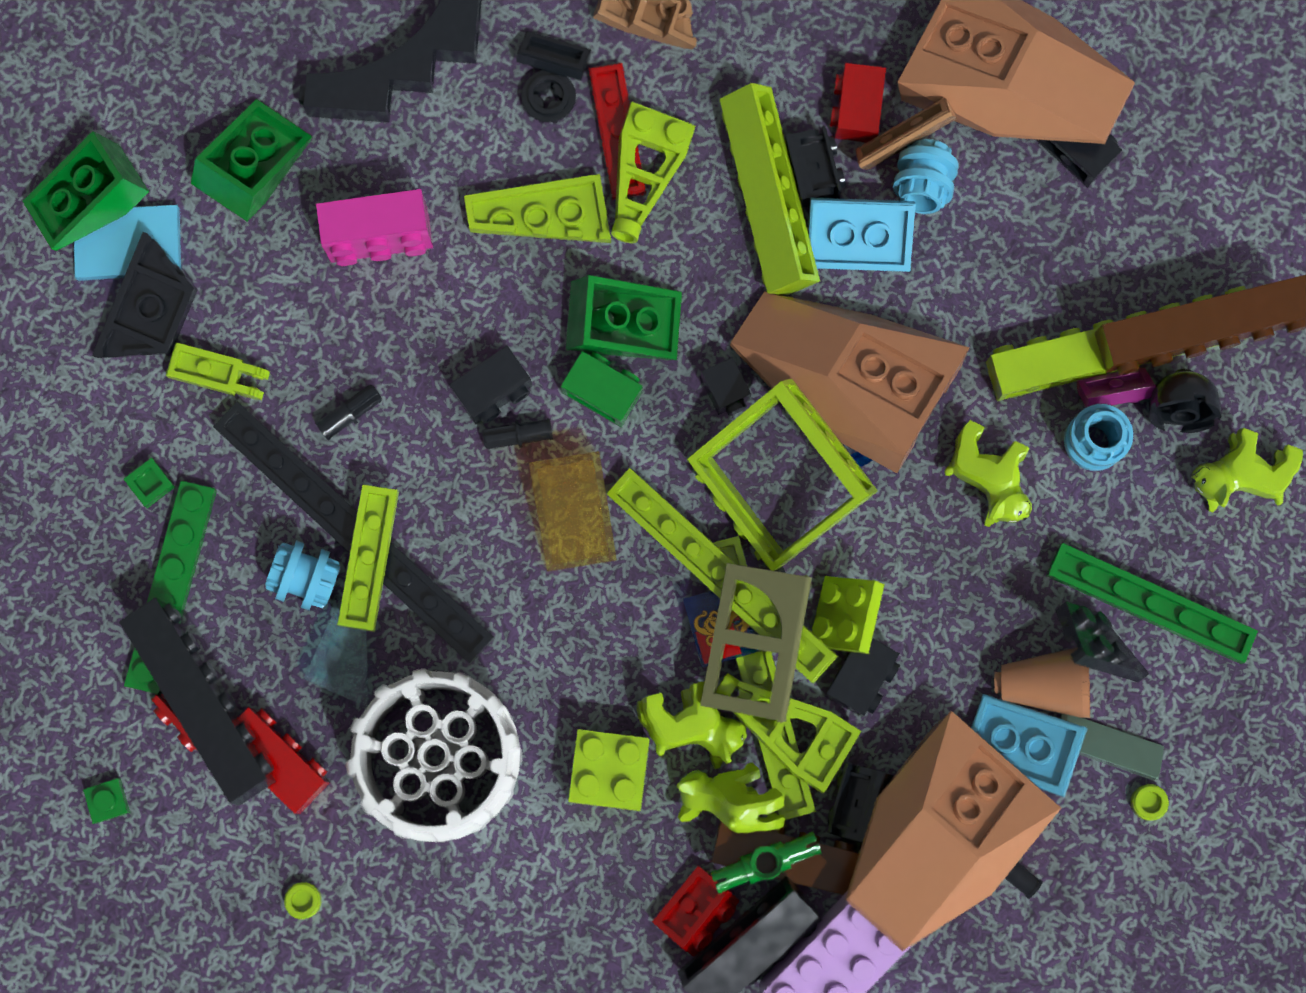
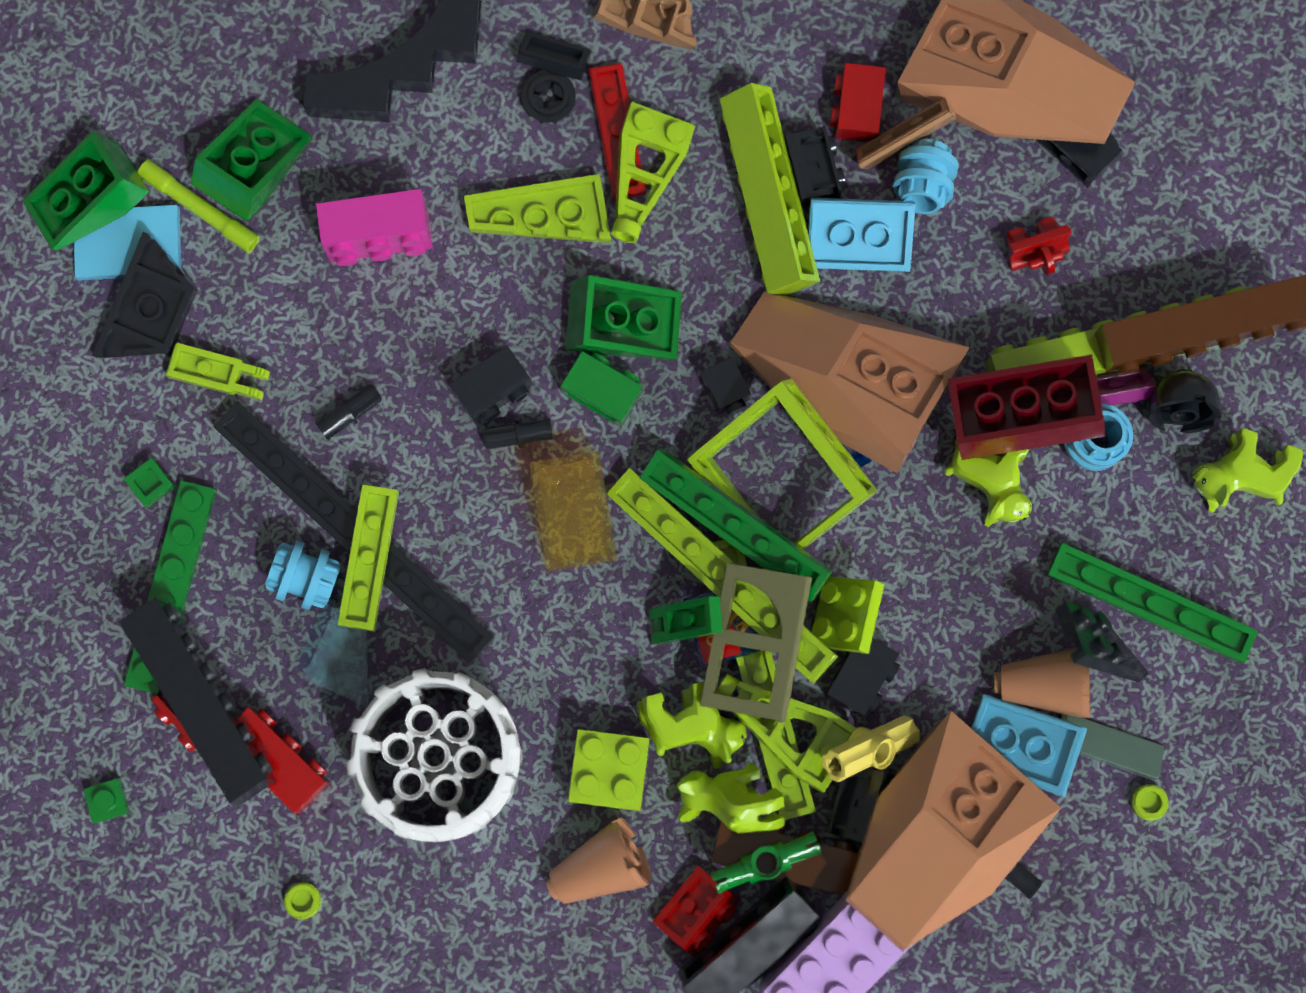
none -> lime piece [137,159,260,253]
none -> nougat cone [546,817,652,904]
none -> green plate [640,448,833,602]
none -> green plate [649,596,723,645]
none -> light yellow piece [822,715,920,782]
none -> dark red brick [948,354,1105,460]
none -> red hips [1006,217,1072,275]

